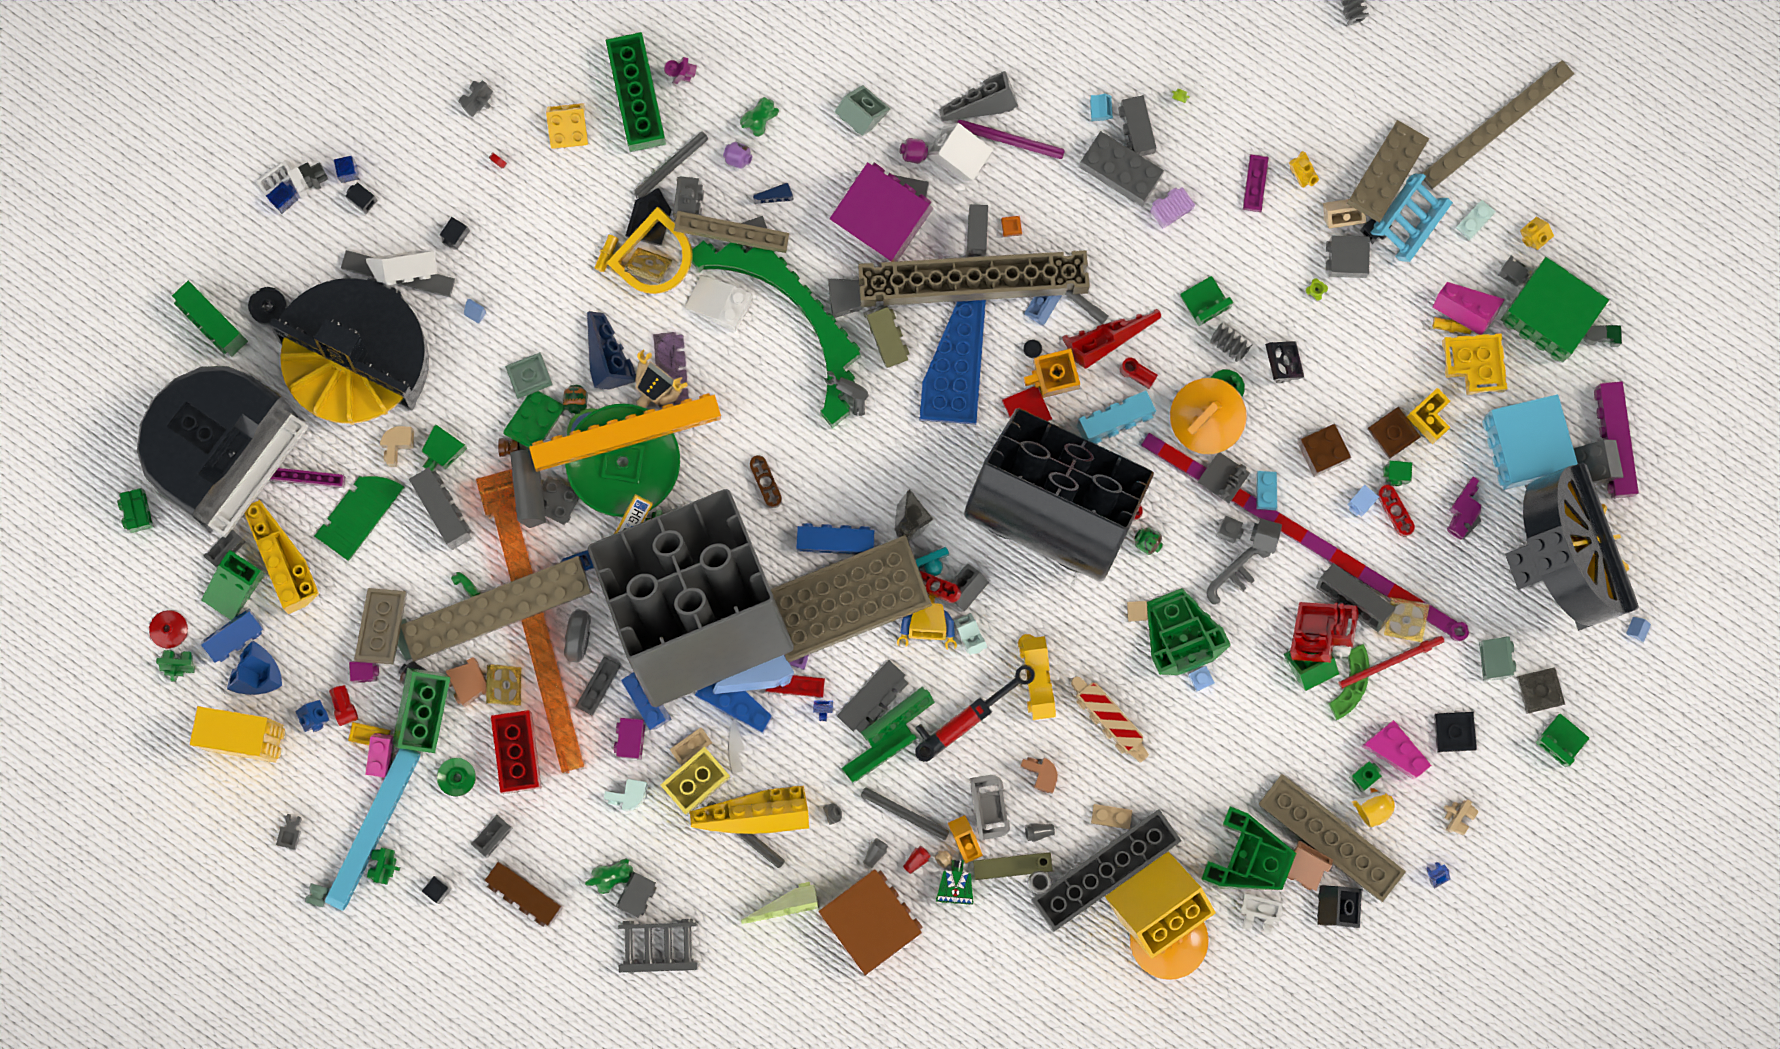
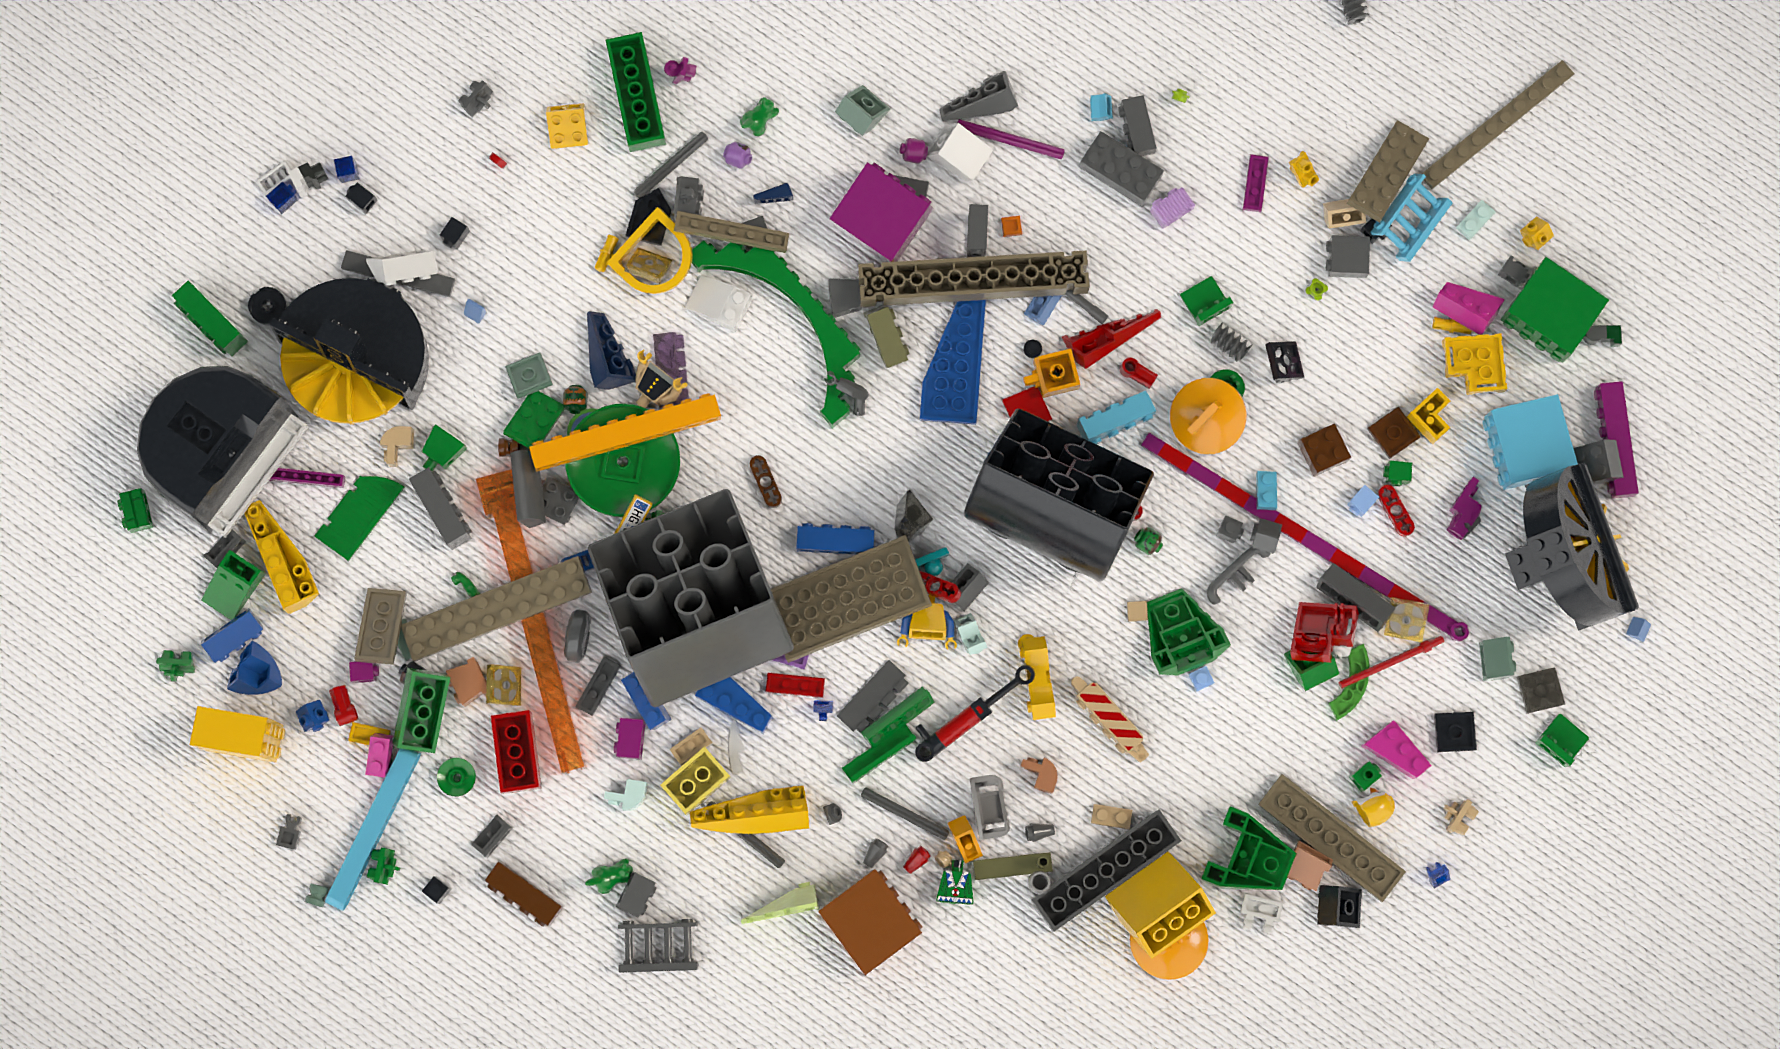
red dish [149,610,188,649] -> none
light blue slope [713,655,794,694] -> none
dark grey hinge [1198,452,1250,504] -> none

